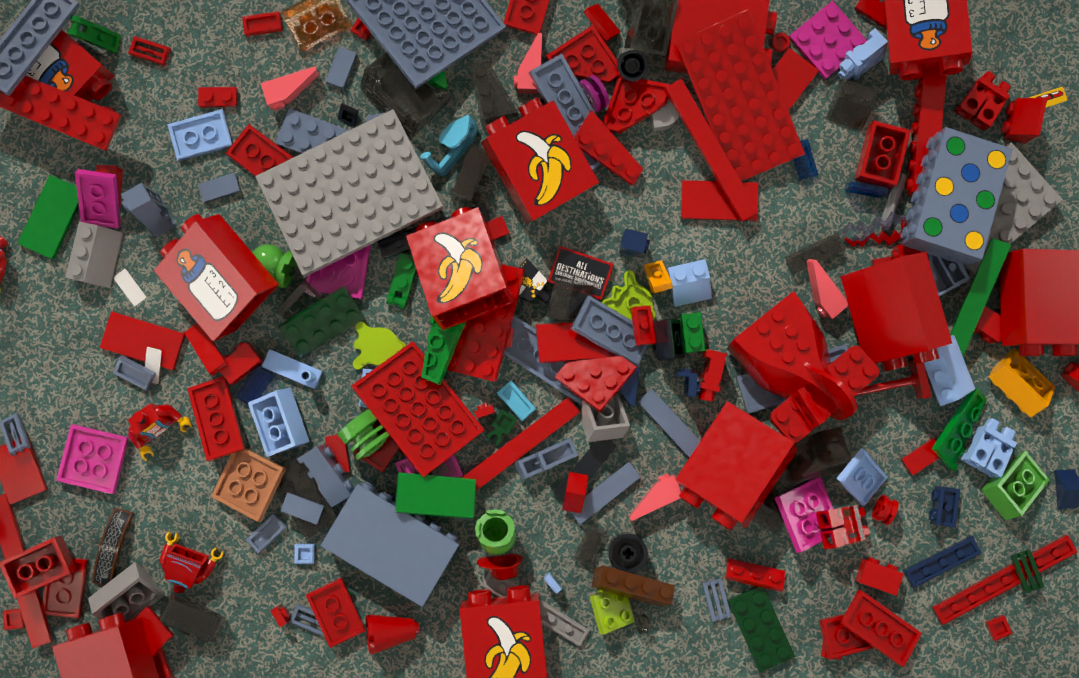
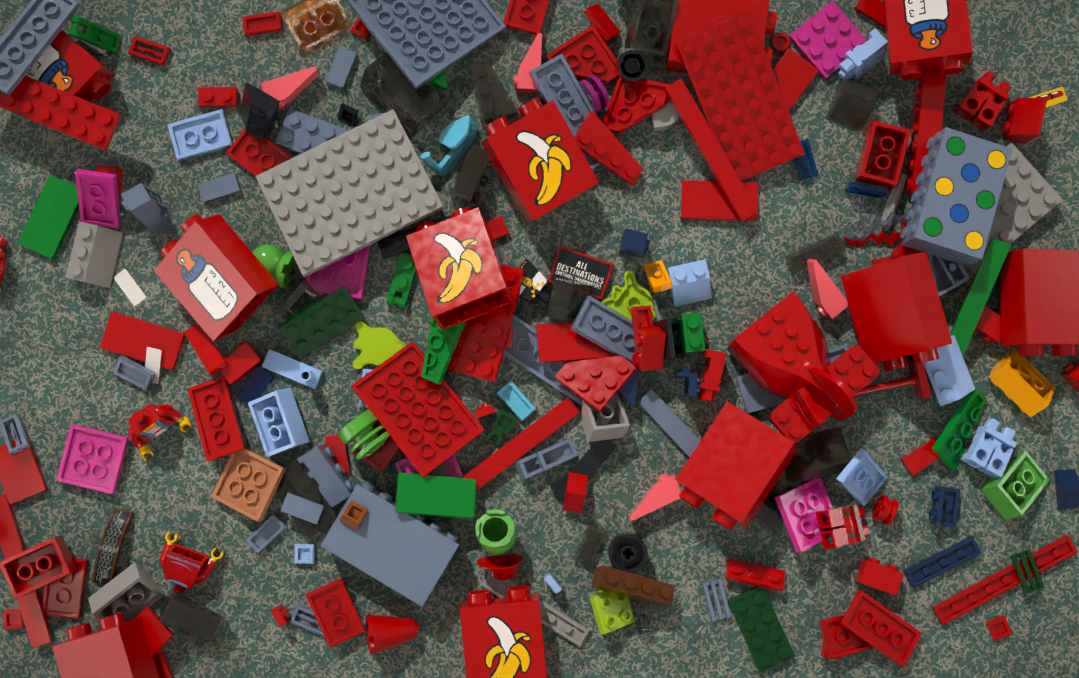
sand blue tile [571,462,640,525] -> none
none -> black slope [240,82,280,140]
none -> dark orange slope [340,501,368,531]
none -> red brick [632,326,666,371]

